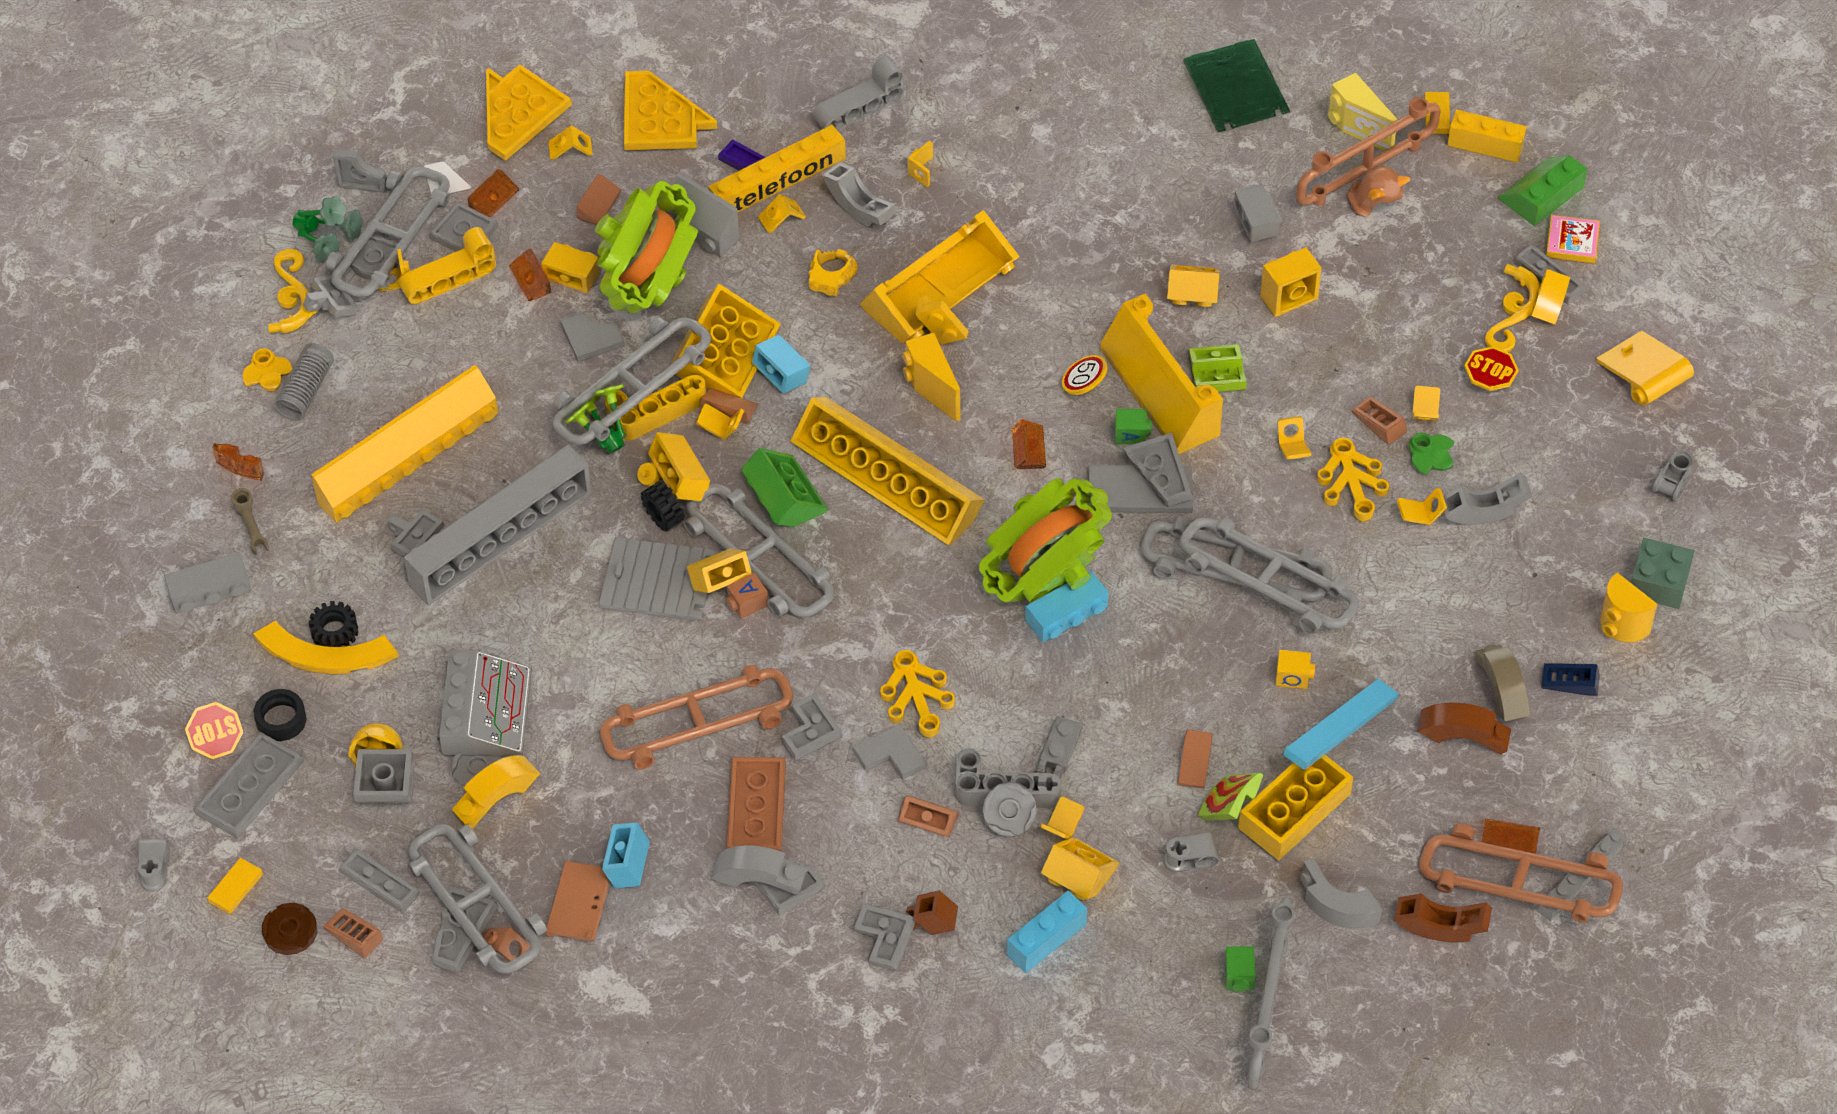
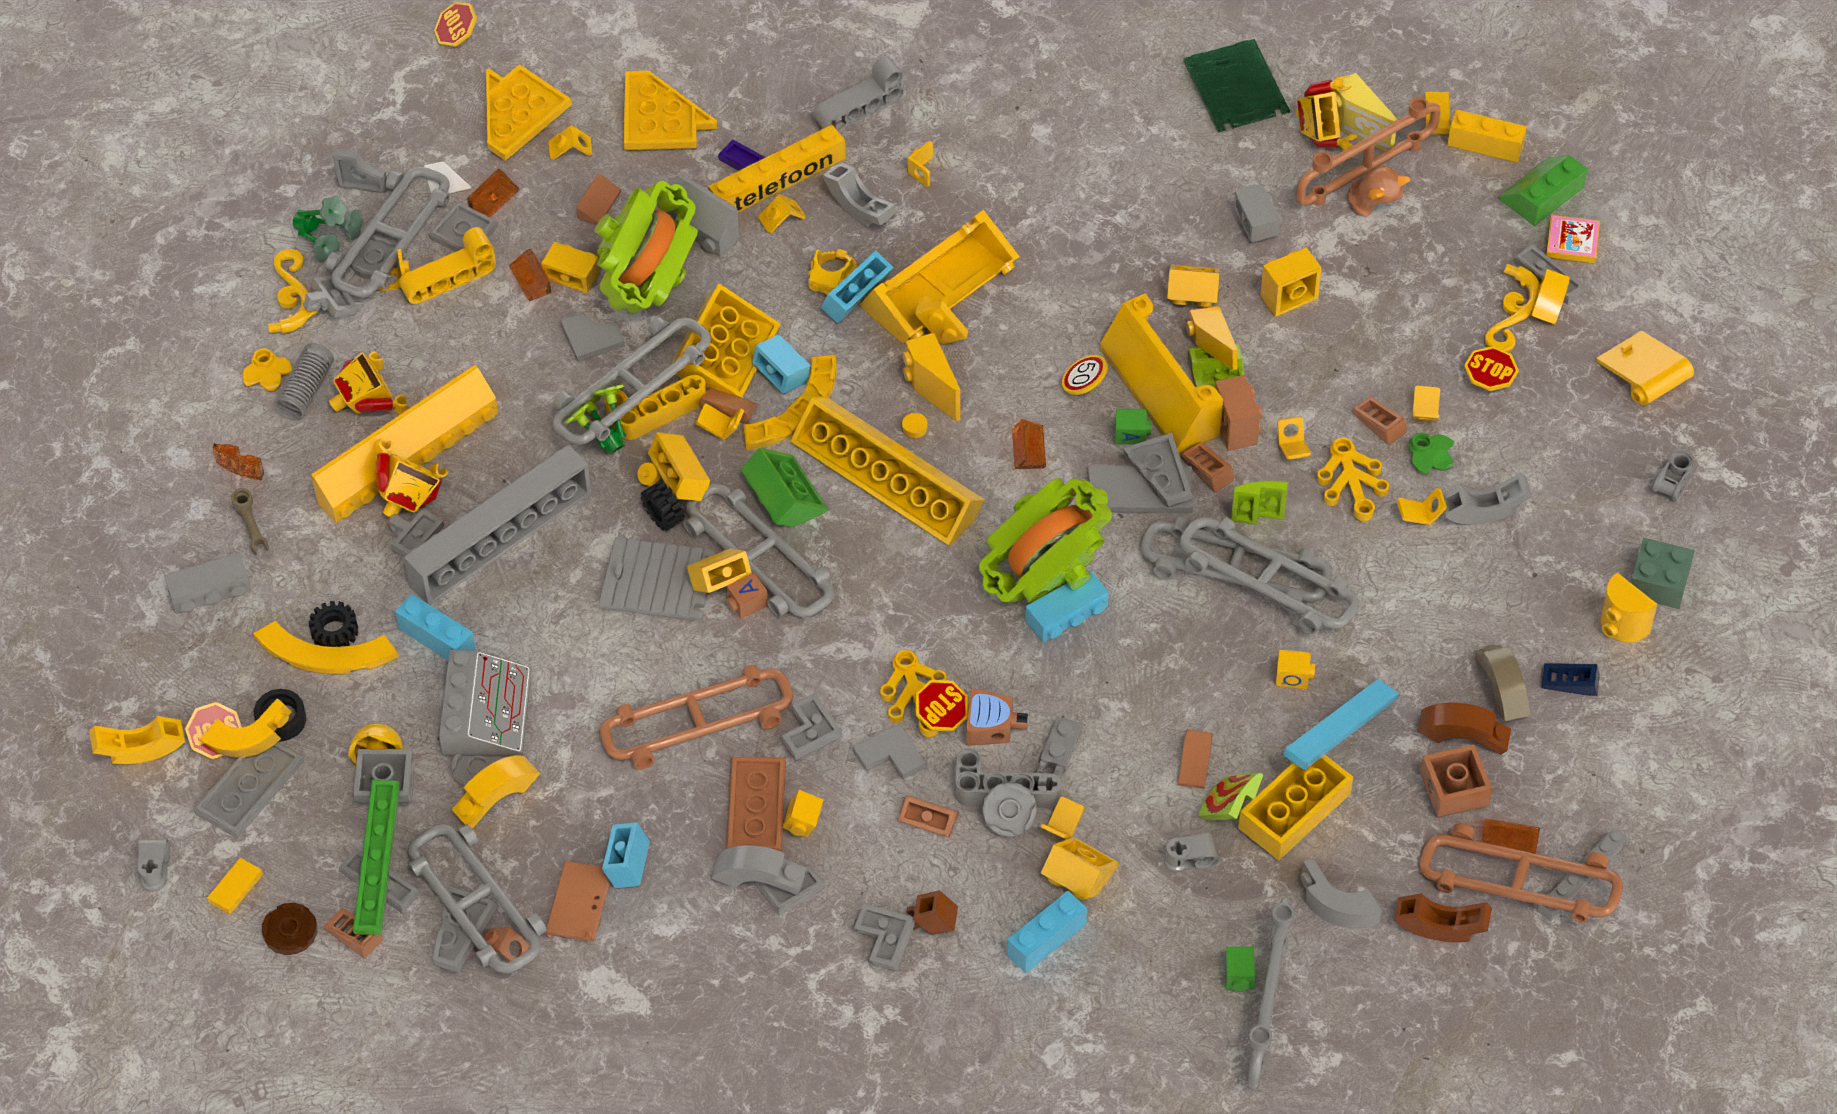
none -> yellow arch [89,716,185,764]
none -> yellow arch [200,698,292,757]
none -> torso [329,351,409,414]
none -> bright green tile [353,780,400,935]
none -> torso [374,438,448,518]
none -> medium azure brick [395,594,476,660]
none -> piece [434,2,477,47]
none -> yellow tile [743,354,837,450]
none -> yellow brick [782,790,824,838]
none -> medium azure brick [821,251,894,324]
none -> yellow tile [902,413,928,438]
none -> piece [915,680,968,732]
none -> torso [966,688,1028,746]
none -> nougat slope [1181,442,1234,492]
none -> yellow slope [1186,306,1237,370]
none -> nougat brick [1215,375,1263,451]
none -> lime slope [1231,481,1288,525]
none -> torso [1296,75,1357,150]
none -> nougat brick [1420,744,1492,818]

